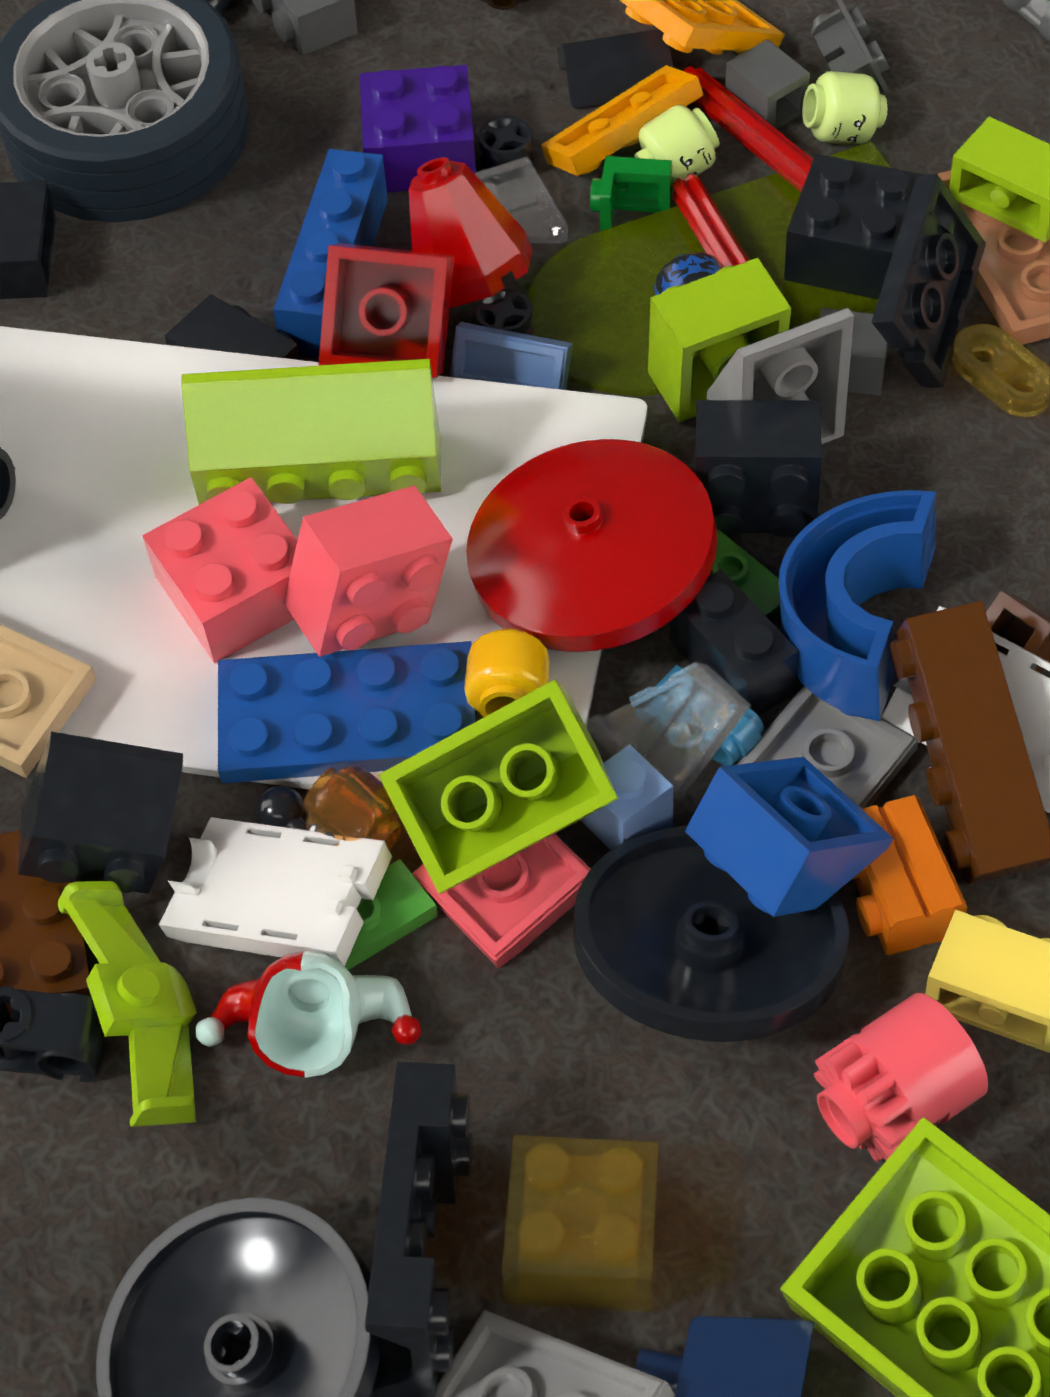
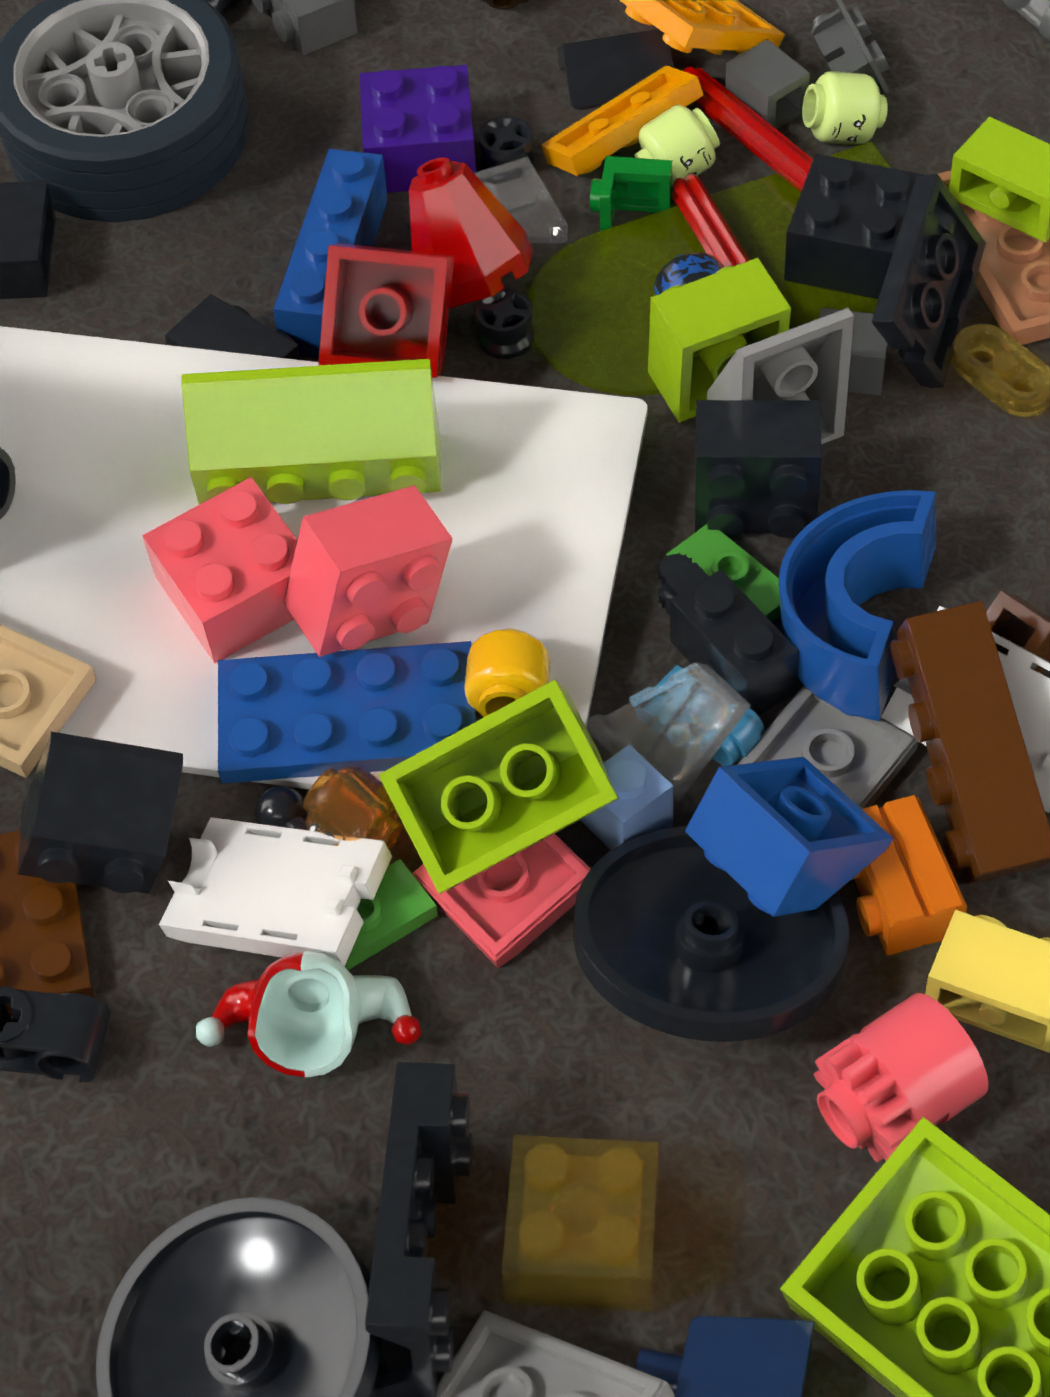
lime plate [58,881,197,1127] -> none
medium blue tile [450,322,573,390] -> none
red dish [466,439,717,652] -> none

